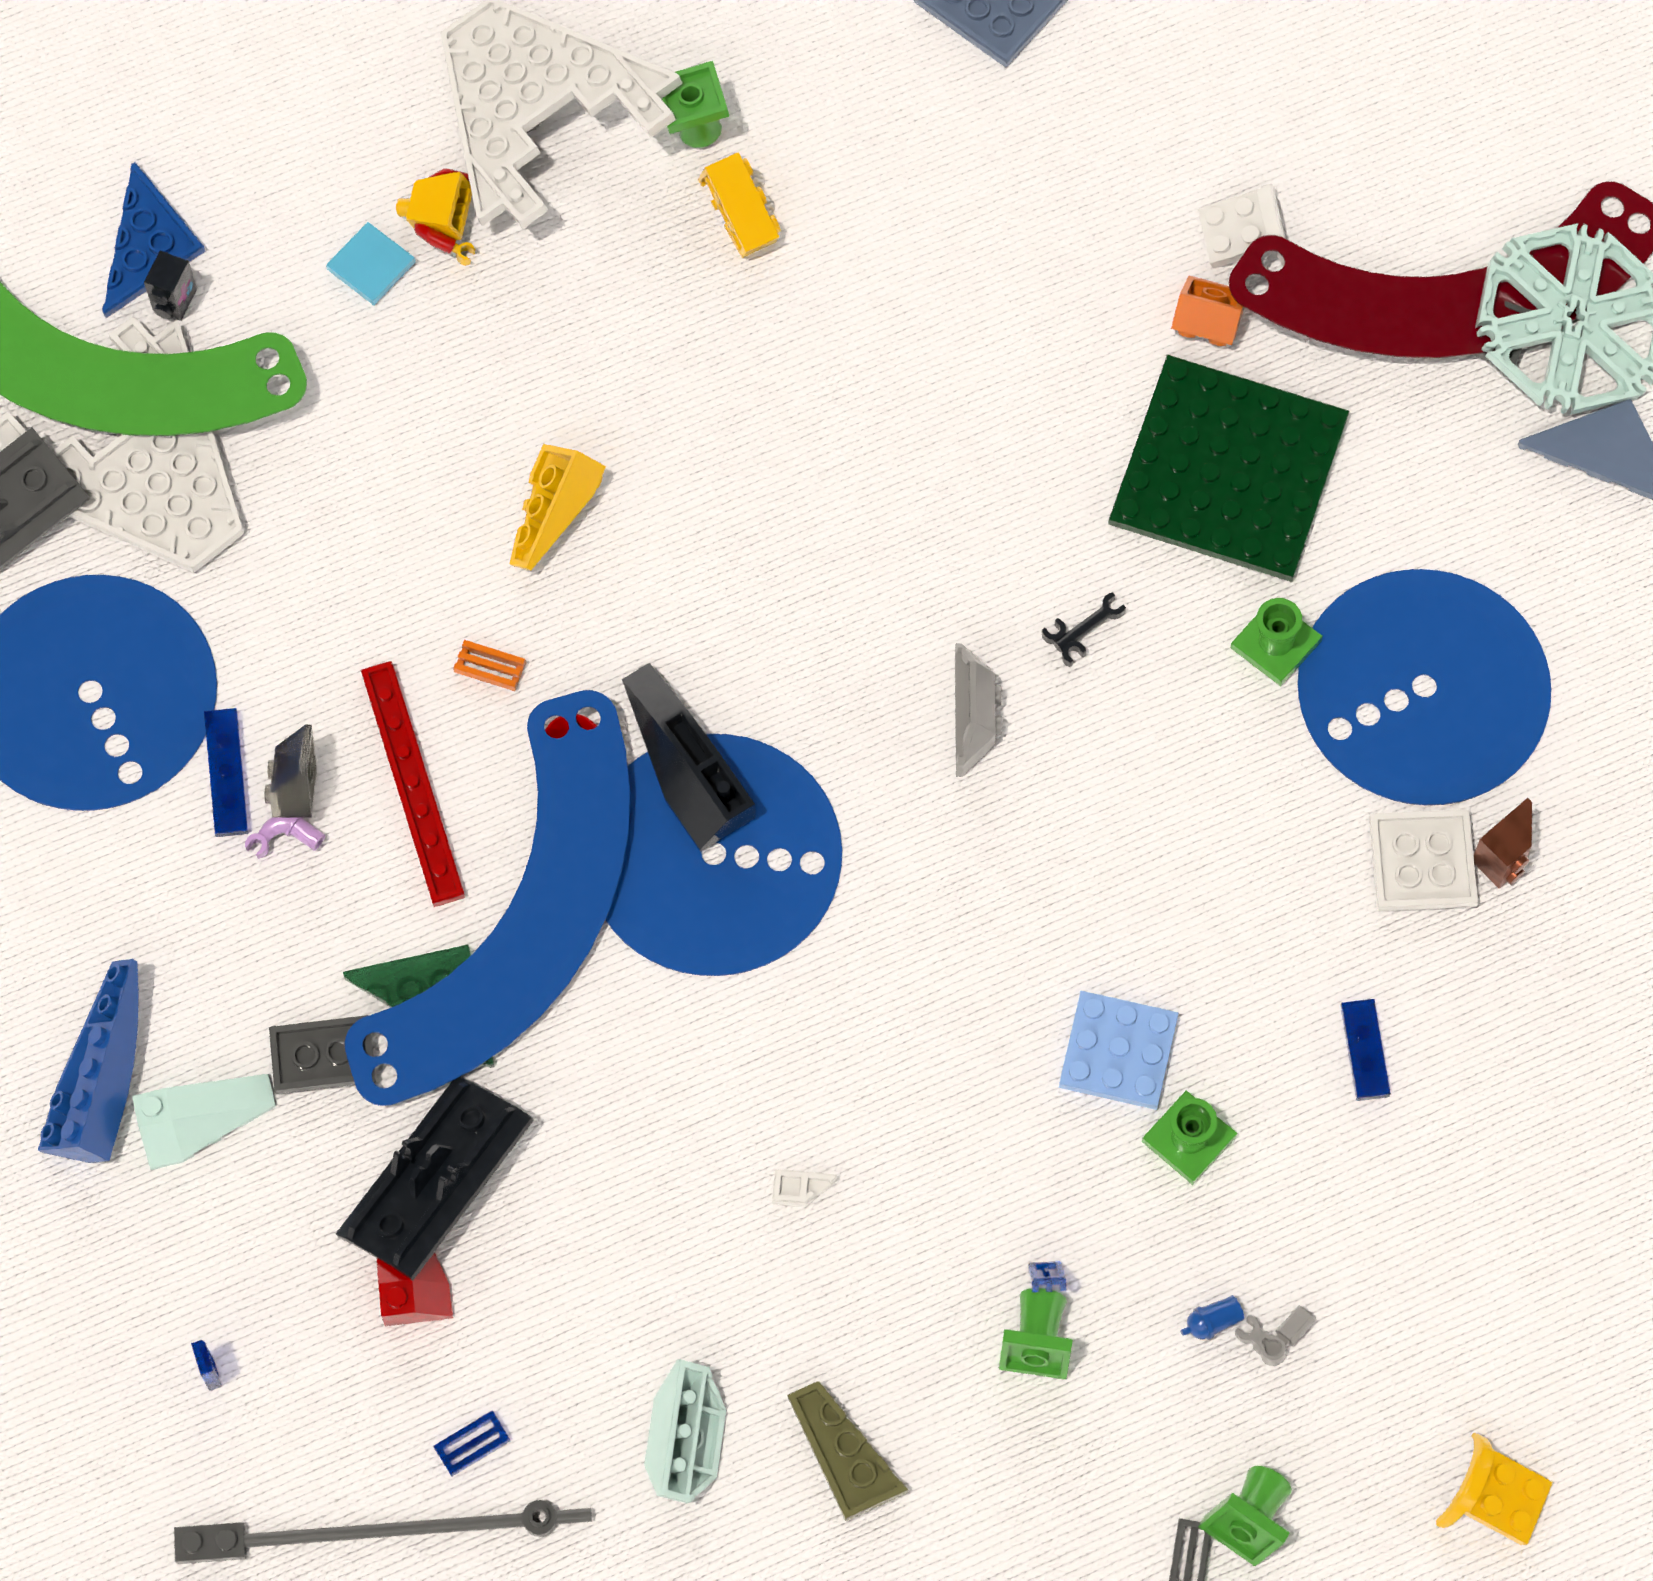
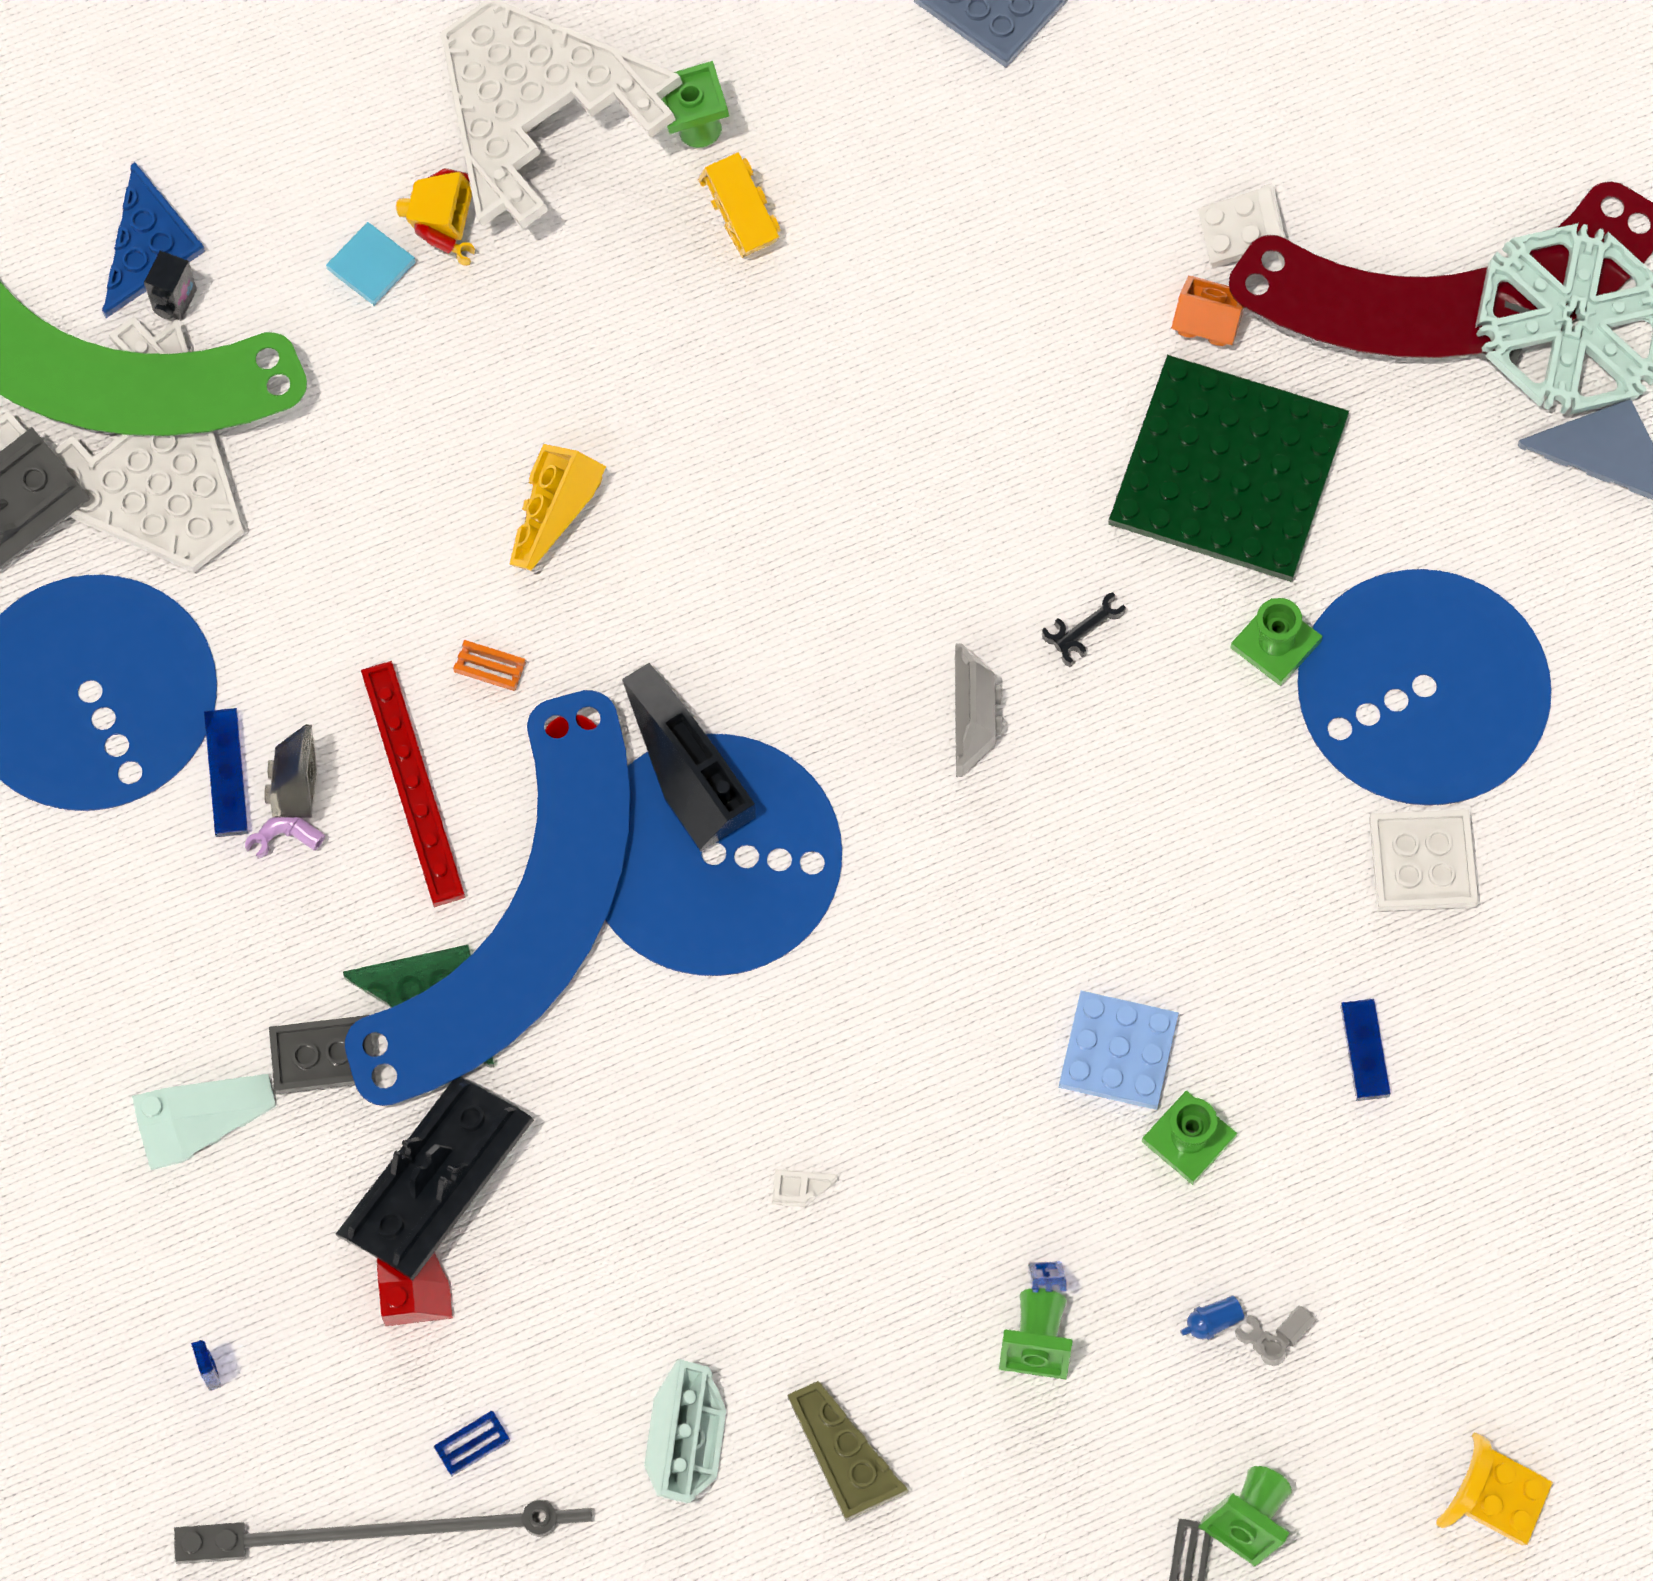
blue wedge [38,959,139,1163] -> none
copper slope [1474,798,1532,889] -> none

